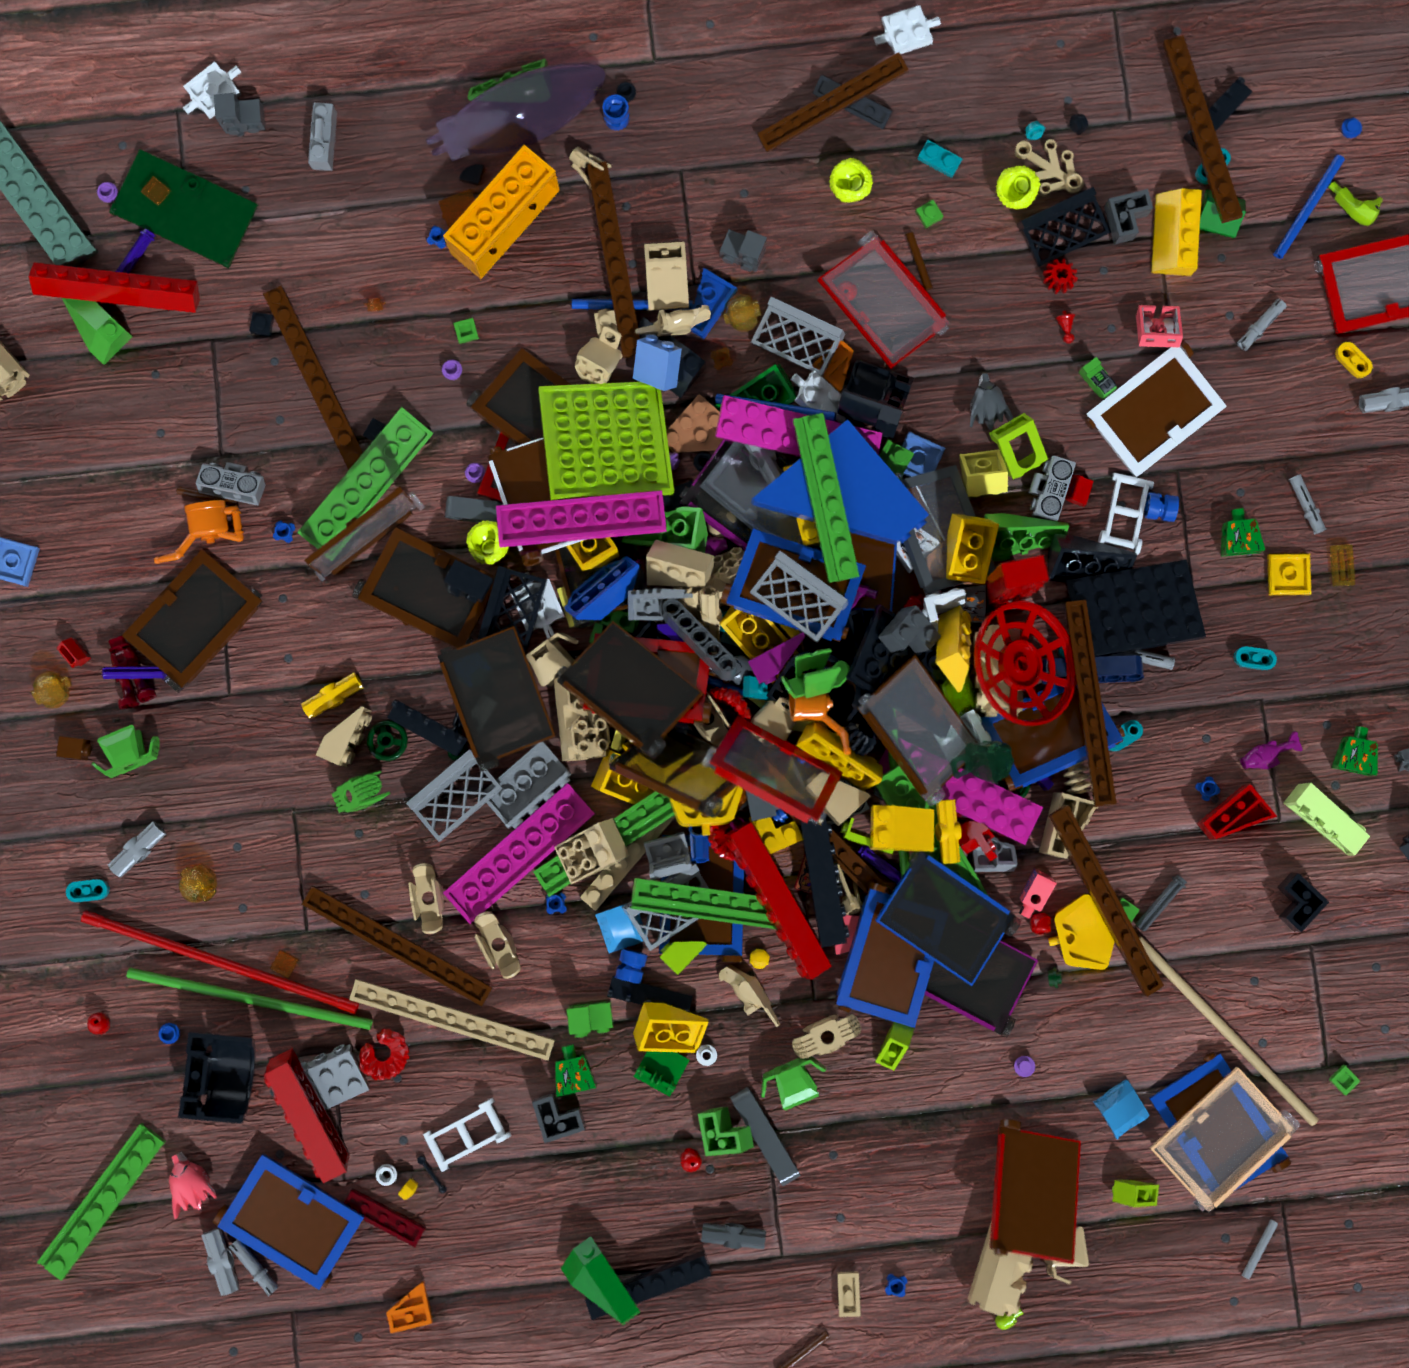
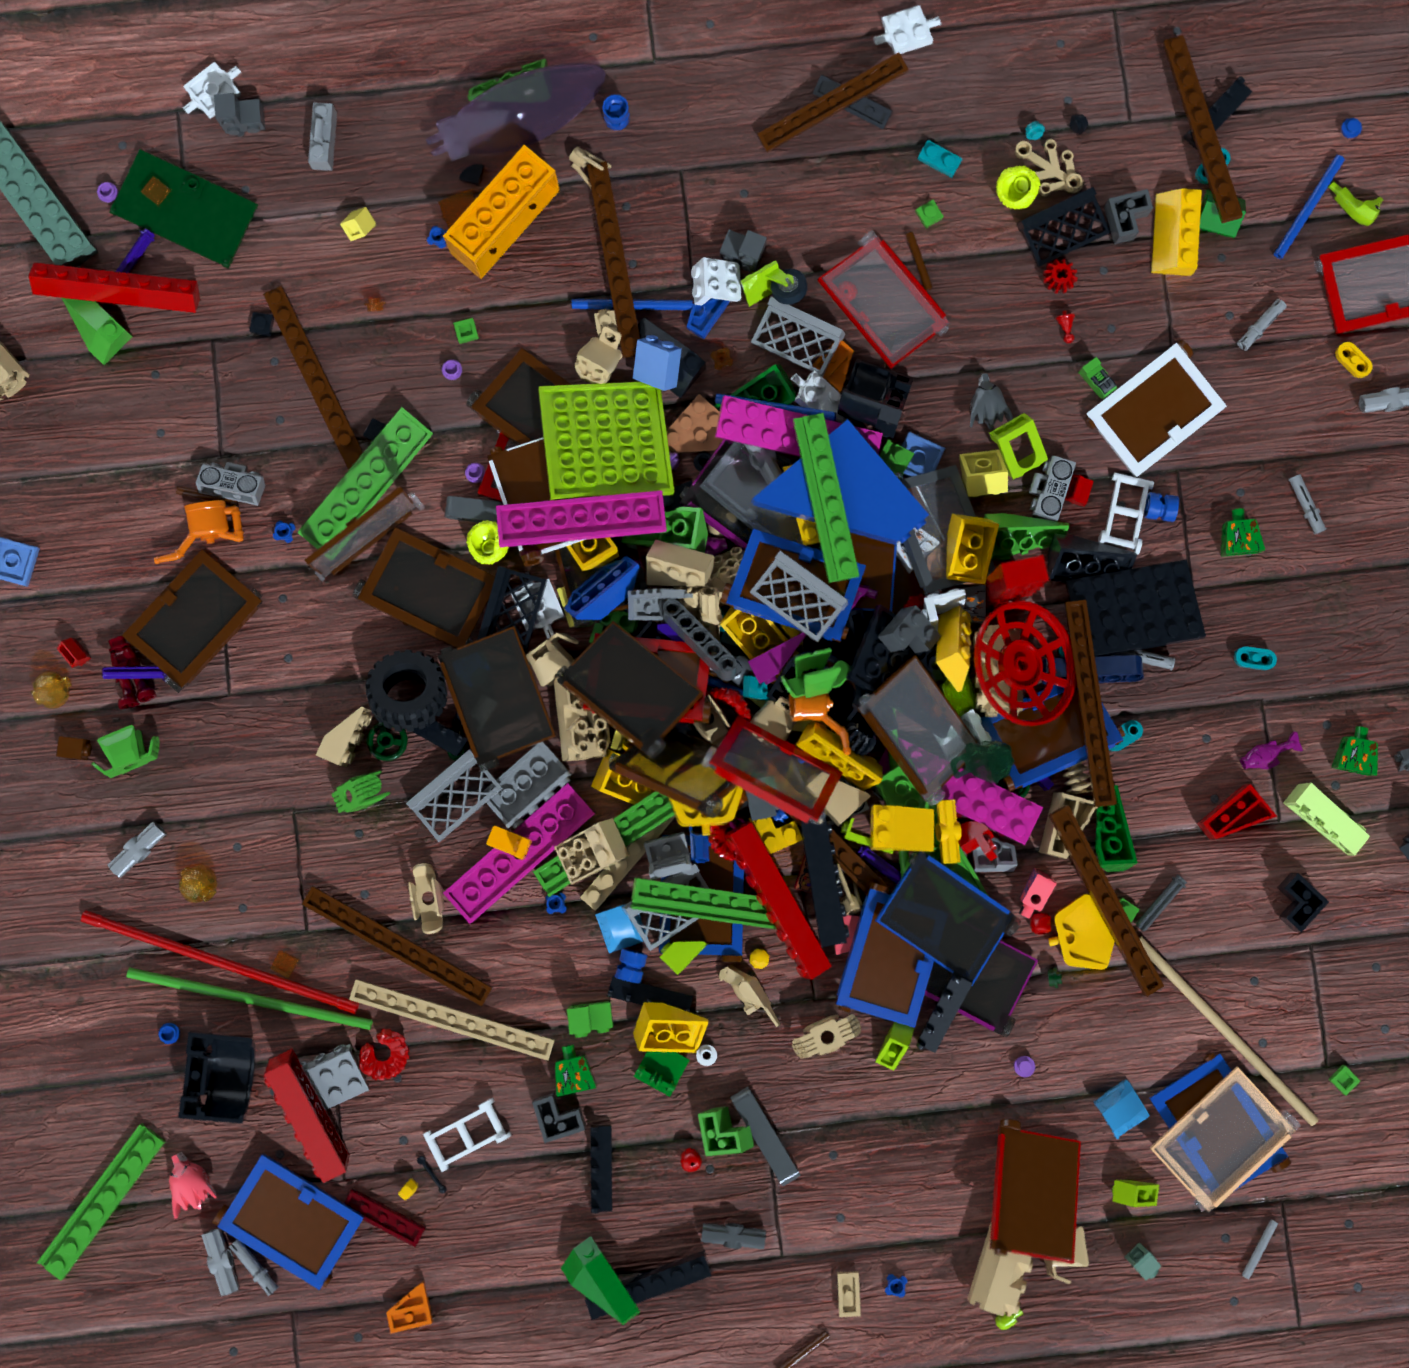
teal plate [66,879,110,902] -> none
red piece [87,1012,110,1035] -> none
yellow piece [301,673,364,719] -> none
white plate [376,1164,397,1186] -> none
black brick [444,560,493,604] -> none
tan piece [474,912,521,979] -> none
black plate [616,82,636,102] -> none
tan animal [635,305,711,337] -> none
tan slope [644,242,689,310] -> none
clear yellow plant [723,293,762,332] -> none
bright green piece [761,1056,827,1110] -> none
neon yellow hair [829,158,873,203] -> none
coral piece [1136,305,1183,348] -> none
blue plate [1195,777,1220,801] -> none
yellow tile [1267,554,1311,595] -> none
clear yellow tile [1330,544,1355,587] -> none
none -> light yellow panel [340,207,376,241]
none -> black tyre [365,650,447,732]
none -> light orange bracket [486,826,532,860]
none -> black hinge [590,1125,613,1213]
none -> white bracket [691,257,741,306]
none -> plate [741,260,808,307]
none -> black hinge [916,972,973,1053]
none -> green wedge [1095,785,1138,872]
none -> sand green slope [1124,1243,1161,1281]

